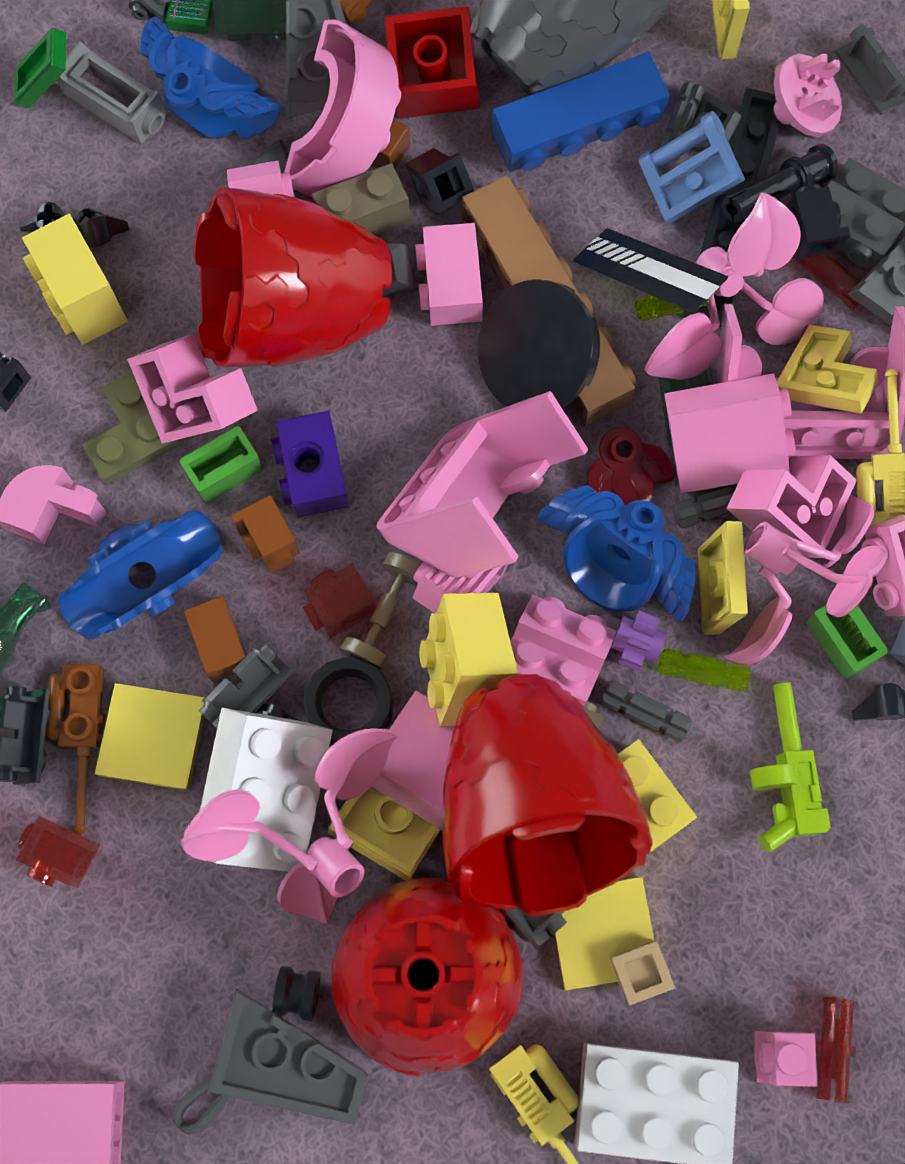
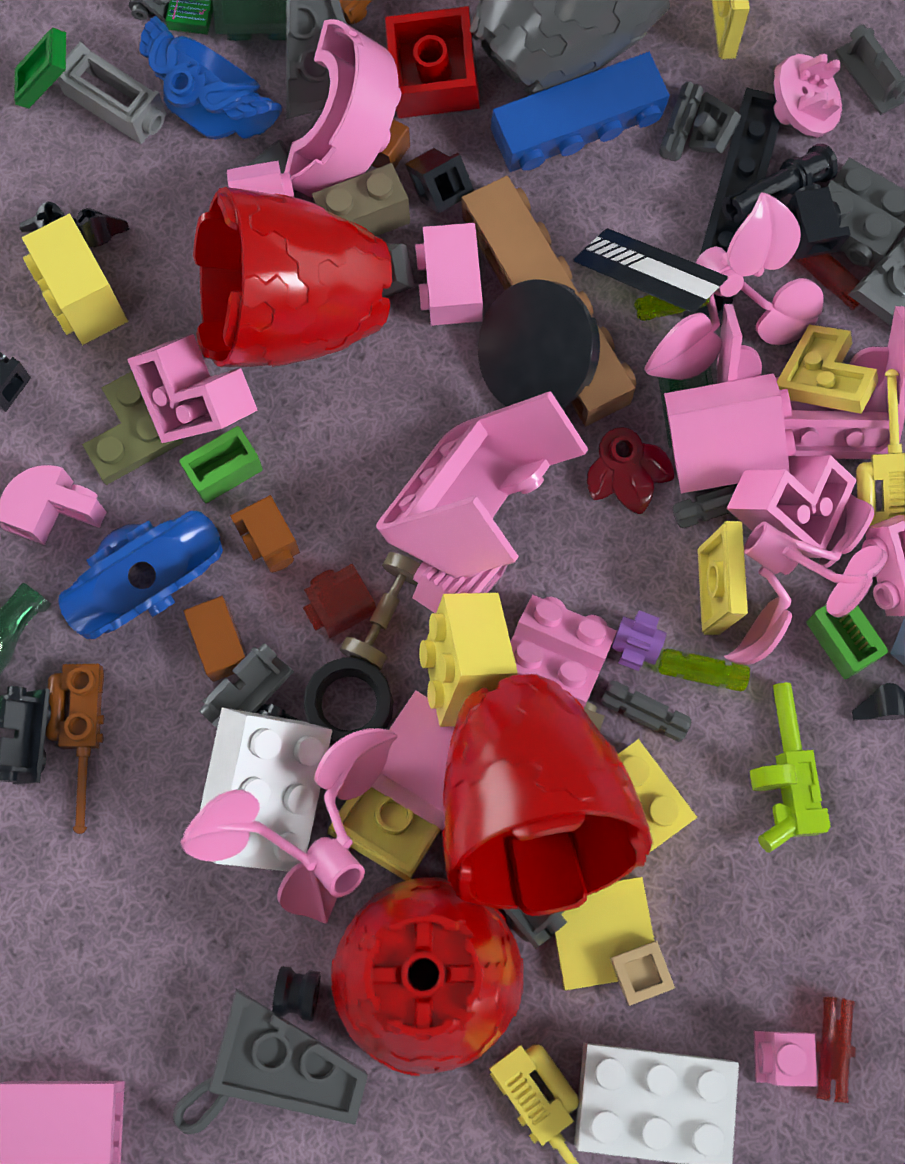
clear red brick [16,816,101,887] -> none
light yellow tile [95,683,205,791] -> none
dark purple brick [271,410,349,518] -> none
blue piece [536,485,696,623] -> none
medium blue plate [638,111,745,223] -> none

